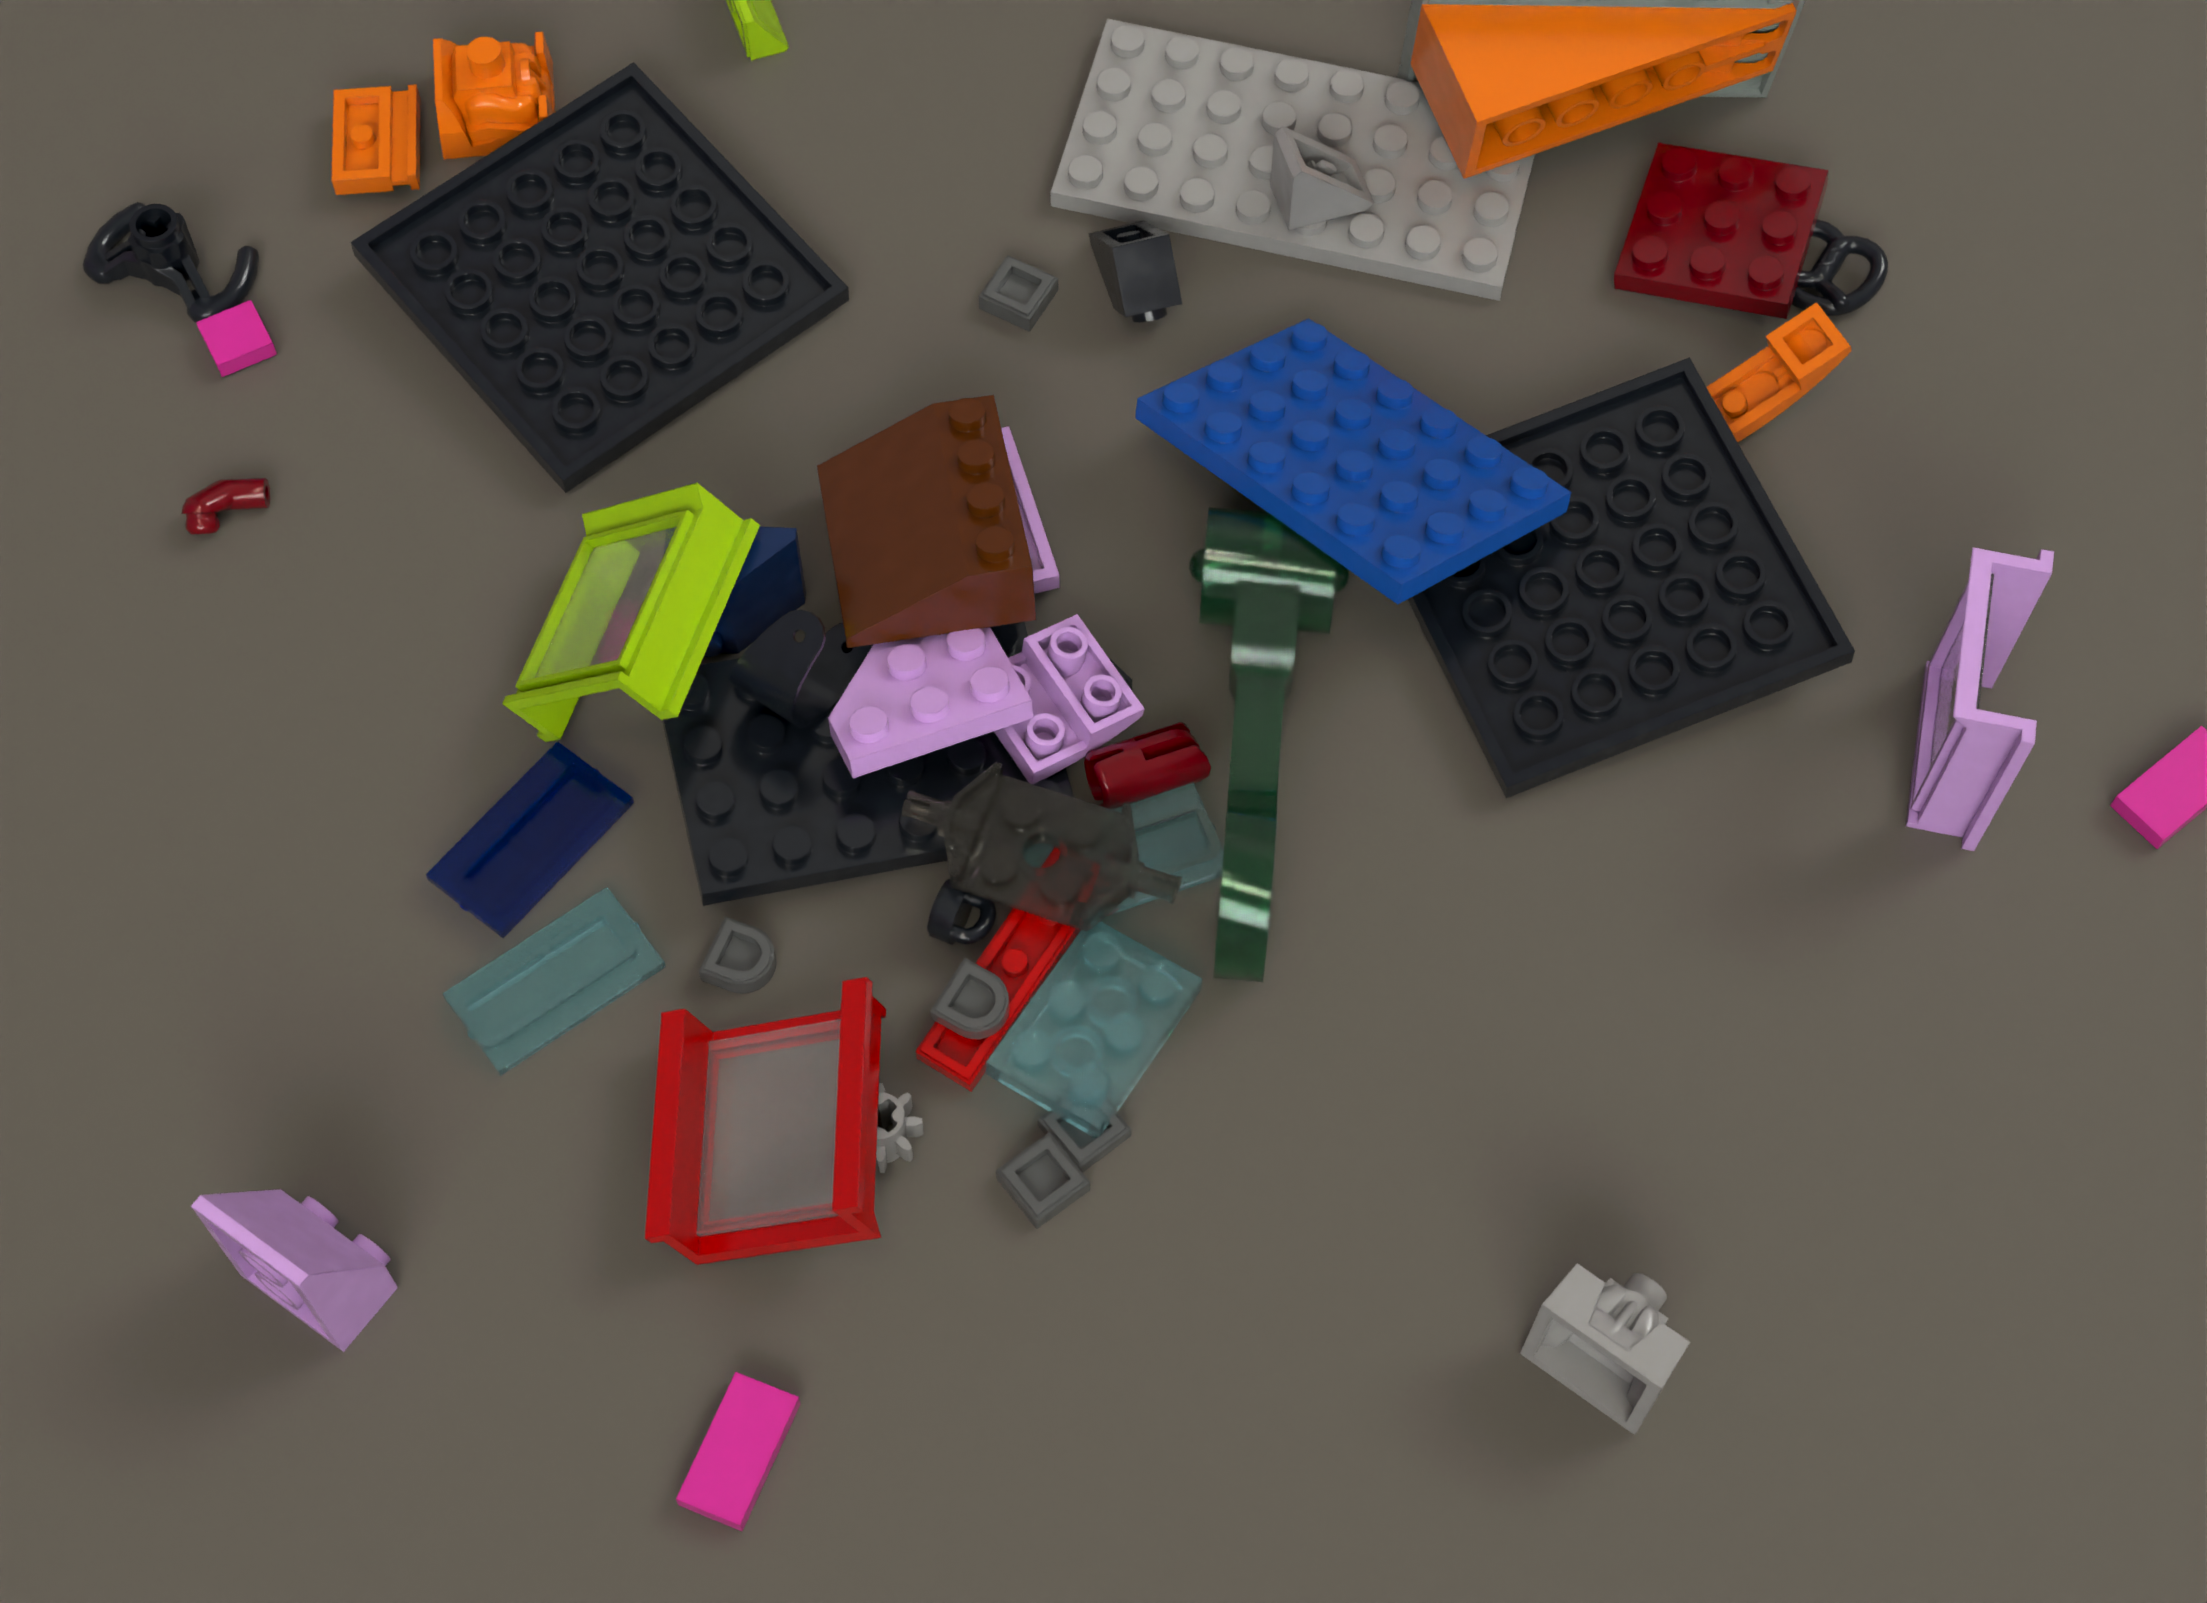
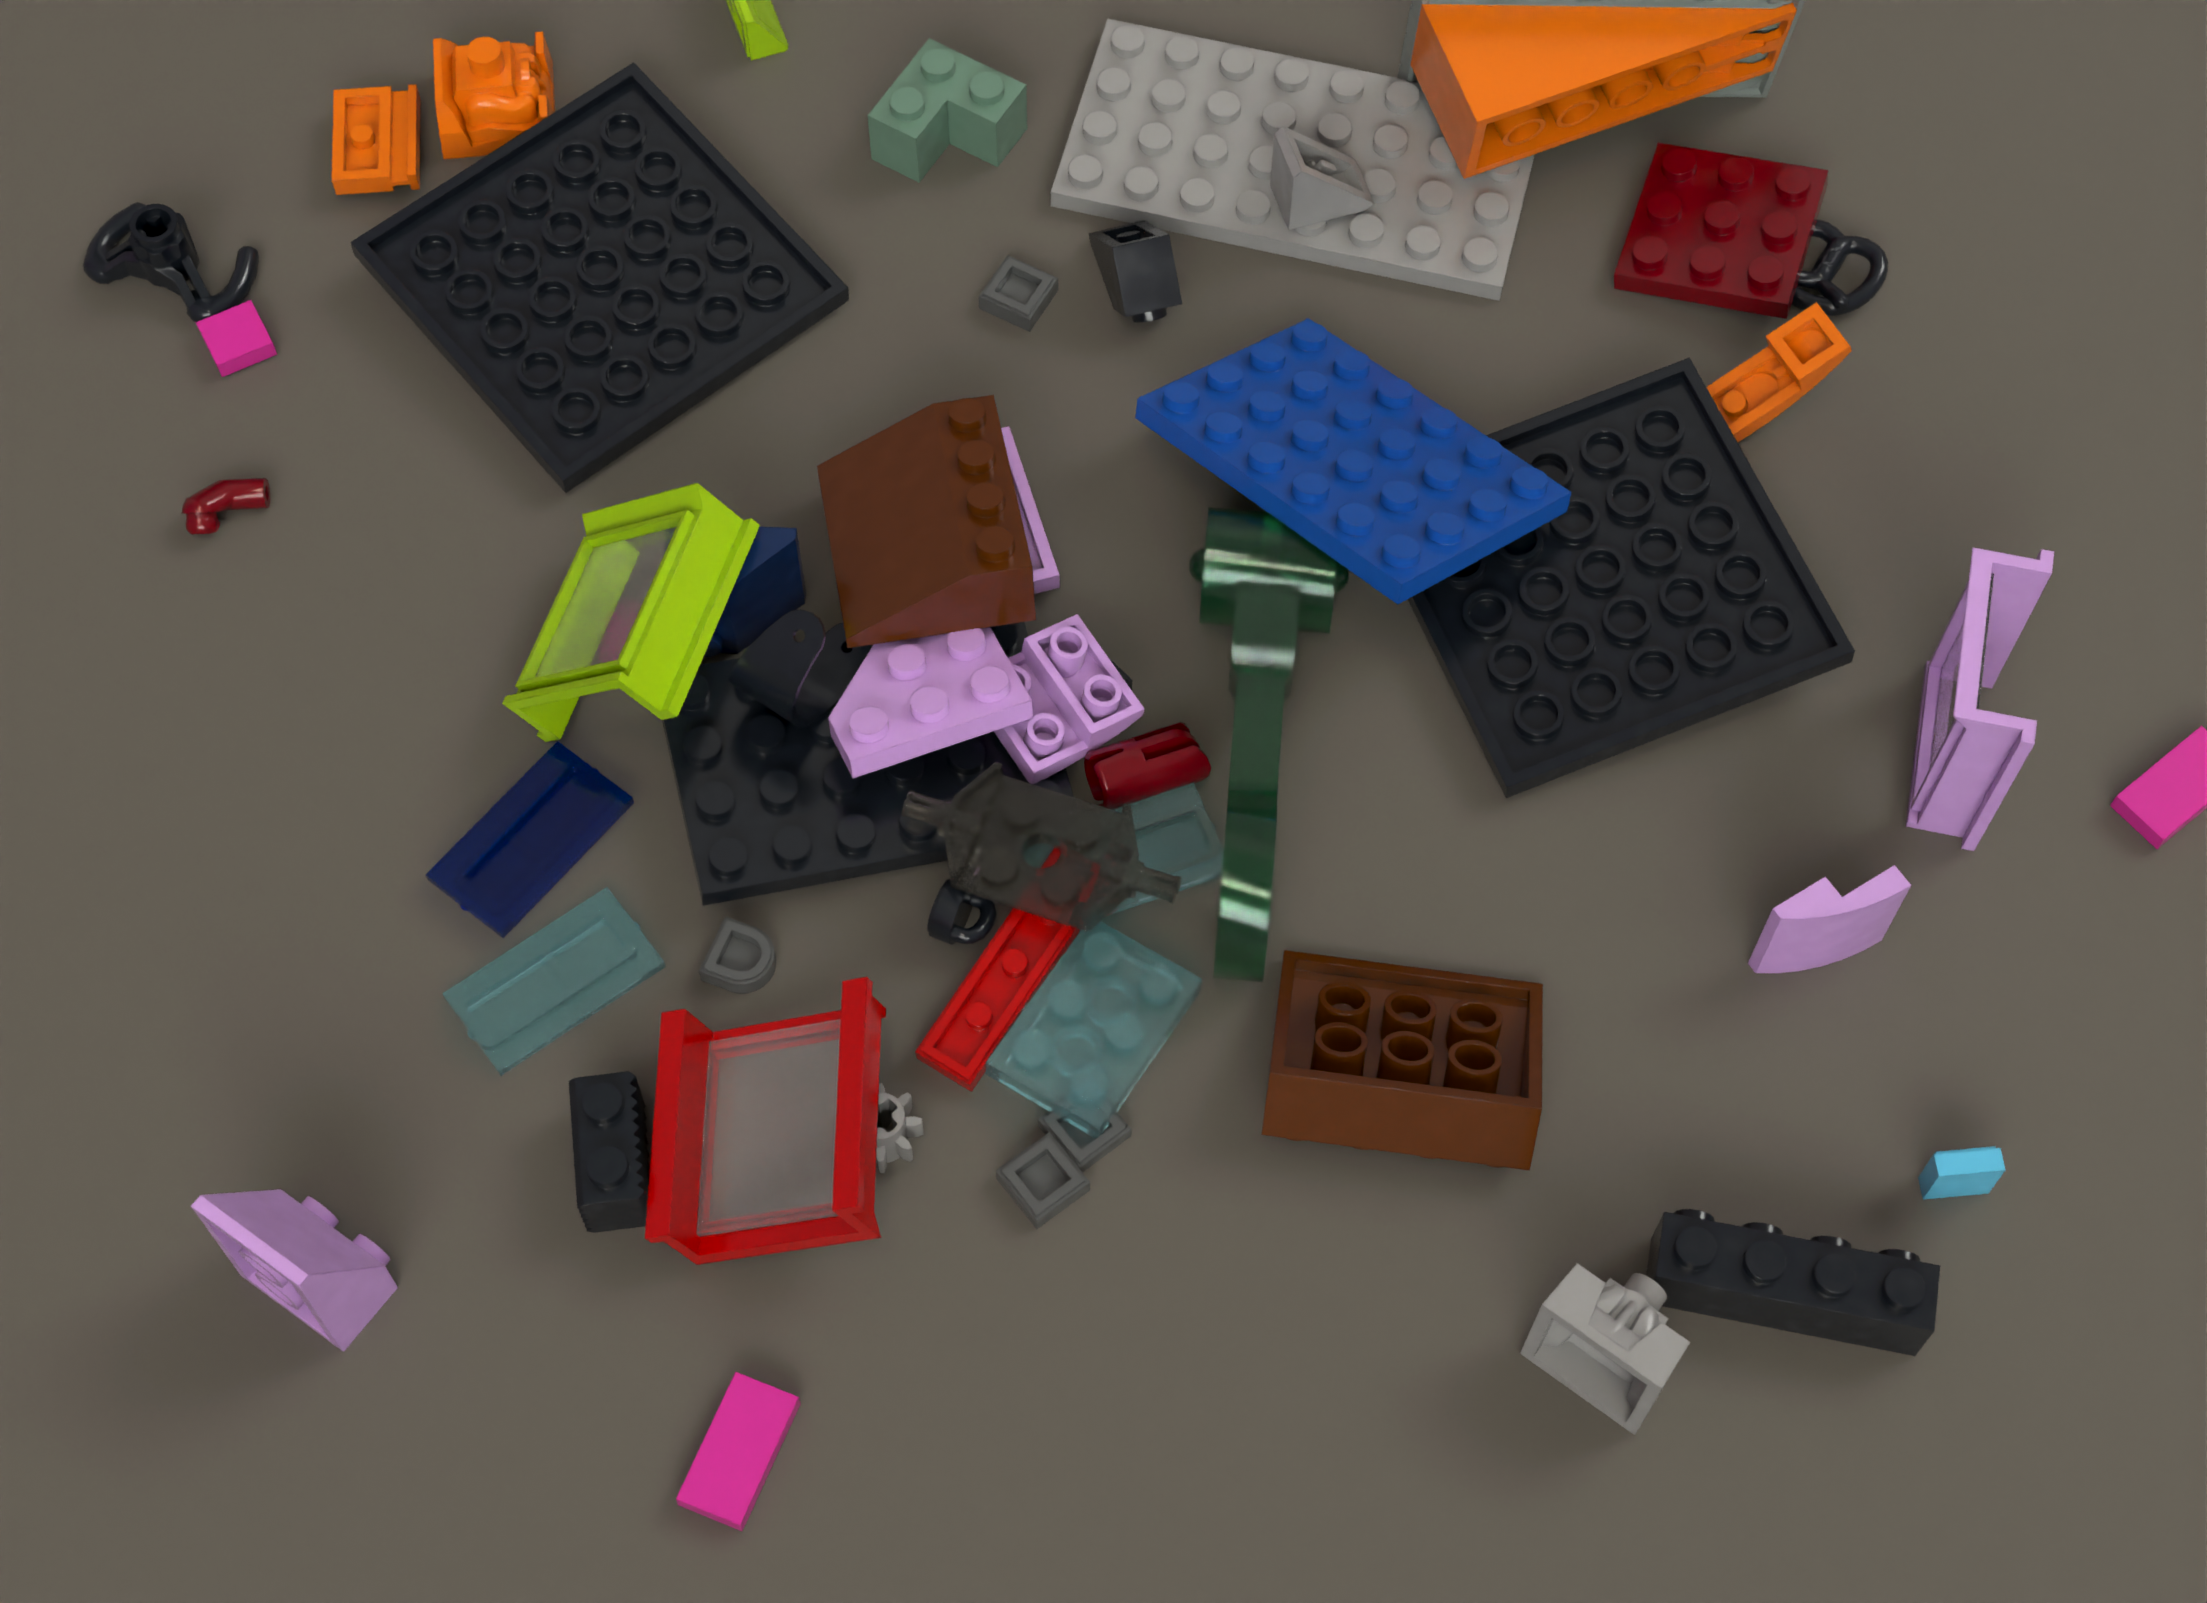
dark grey tile [930,958,1010,1039] -> none
none -> black brick [569,1071,650,1233]
none -> sand green brick [867,38,1027,183]
none -> reddish brown slope [1261,950,1543,1171]
none -> black brick [1646,1209,1941,1356]
none -> lavender slope [1748,865,1911,973]
none -> medium azure tile [1918,1146,2006,1200]

